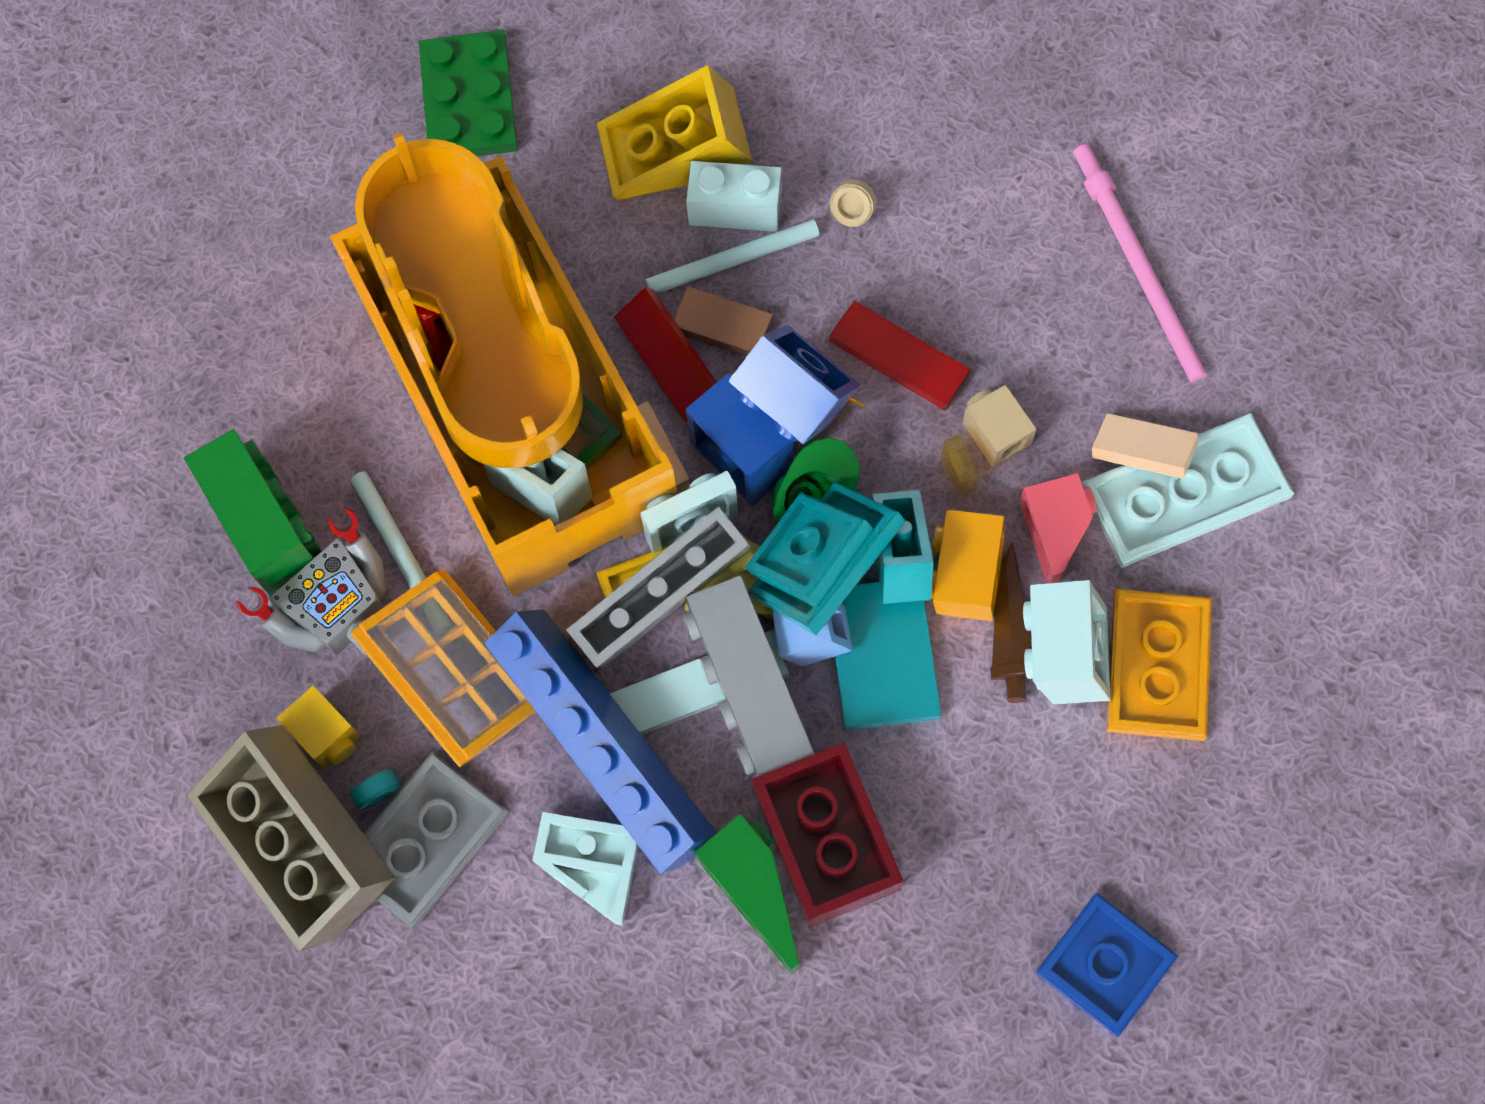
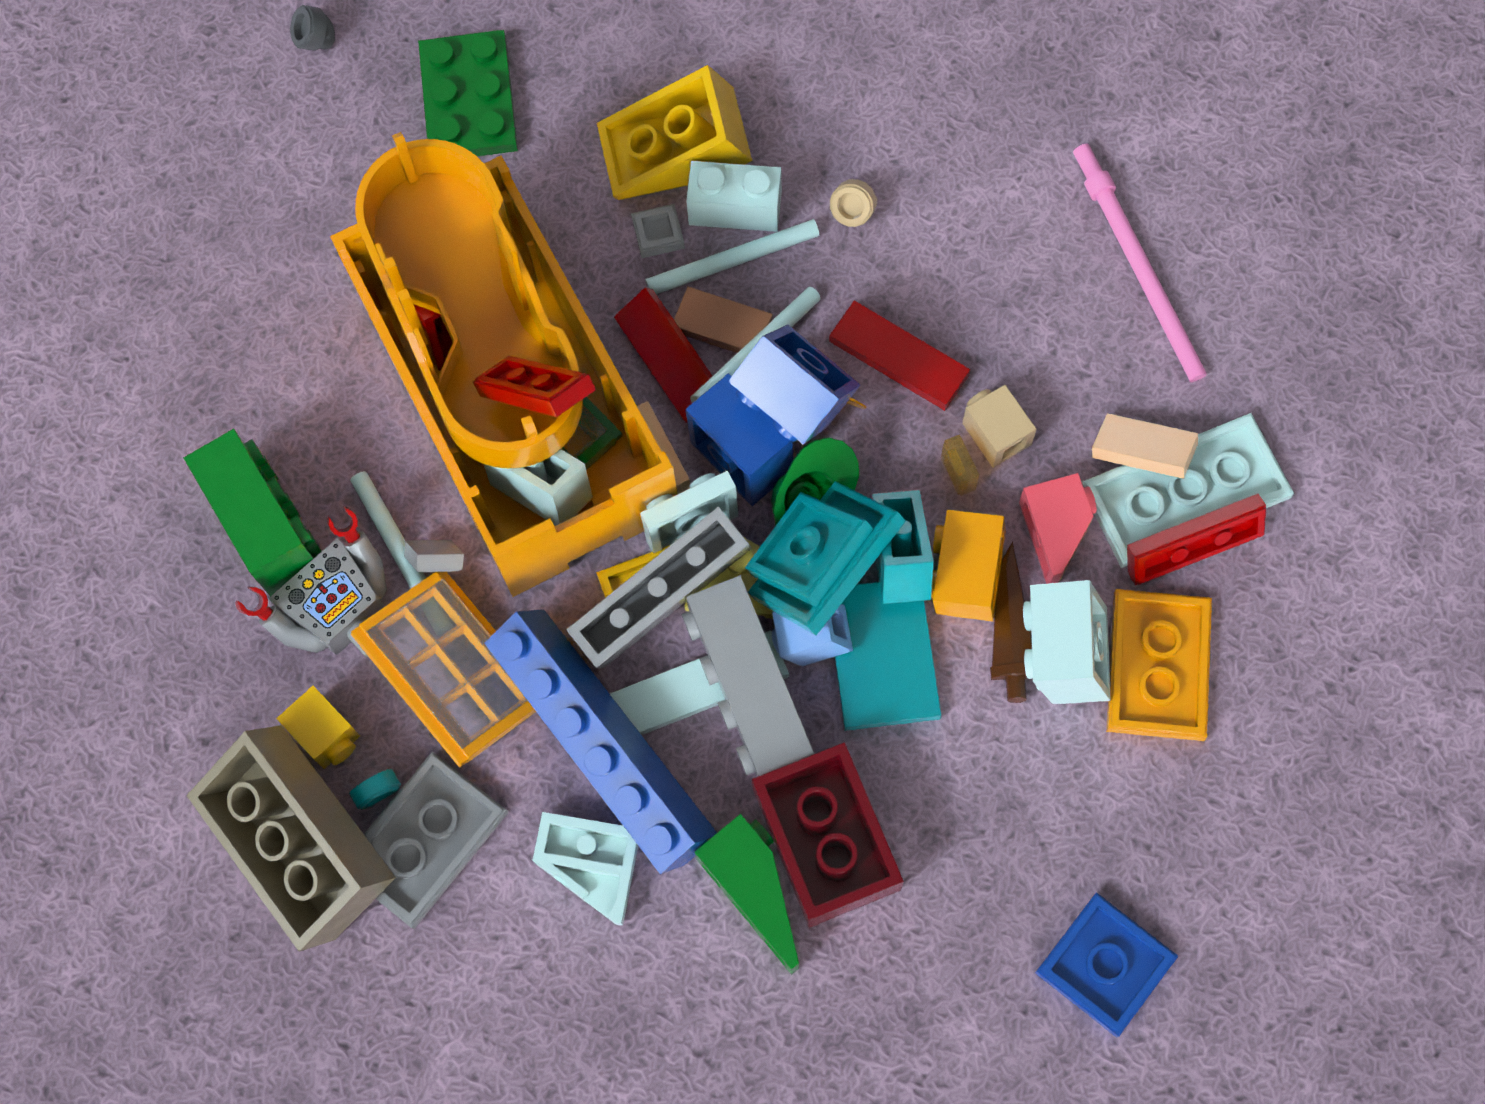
none -> dark grey tile [290,5,335,51]
none -> light grey tile [404,540,464,572]
none -> red tile [473,356,596,417]
none -> light grey tile [631,204,685,259]
none -> light aqua bar [690,287,821,403]
none -> red tile [1127,493,1266,586]

